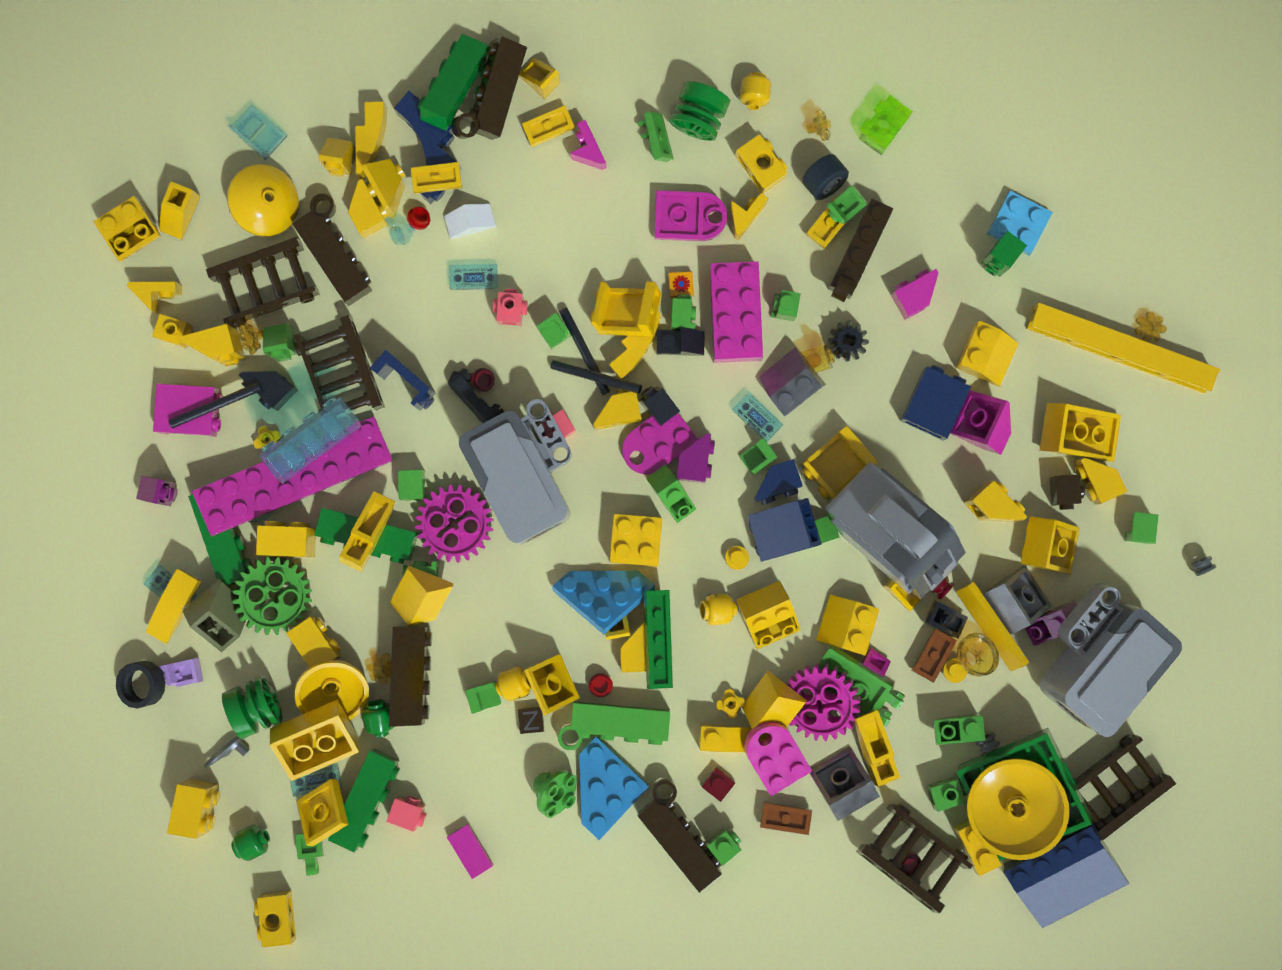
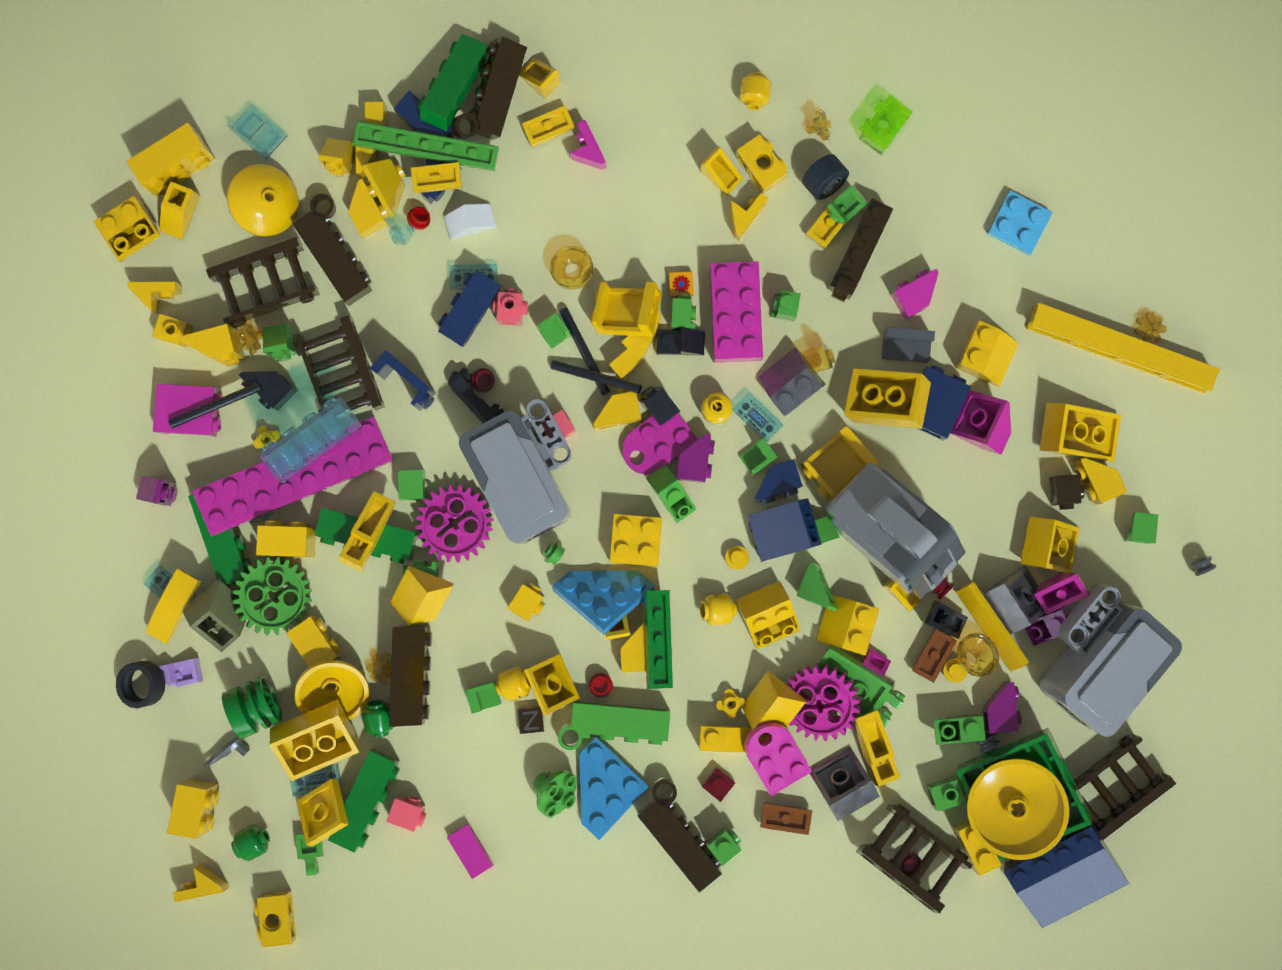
bright green plate [637,111,674,162] -> none
dark pink plate [654,190,727,241] -> none
green wheel [669,81,731,141] -> none
black gear [827,321,869,362] -> none
yellow slope [963,481,1027,522] -> none
green brick [981,231,1027,277] -> none
none -> yellow brick [126,122,215,197]
none -> yellow slope [173,864,229,902]
none -> bright green tile [352,121,499,172]
none -> dark blue brick [438,270,502,347]
none -> yellow brick [507,583,545,622]
none -> bright green plate [543,542,565,565]
none -> clear yellow piece [550,246,594,290]
none -> yellow slope [700,146,743,196]
none -> yellow head [701,392,733,425]
none -> bright green slope [796,562,838,611]
none -> yellow brick [844,368,931,429]
none -> dark grey panel [882,327,935,363]
none -> magenta slope [982,681,1022,733]
none -> dark pink slope [1034,572,1090,614]

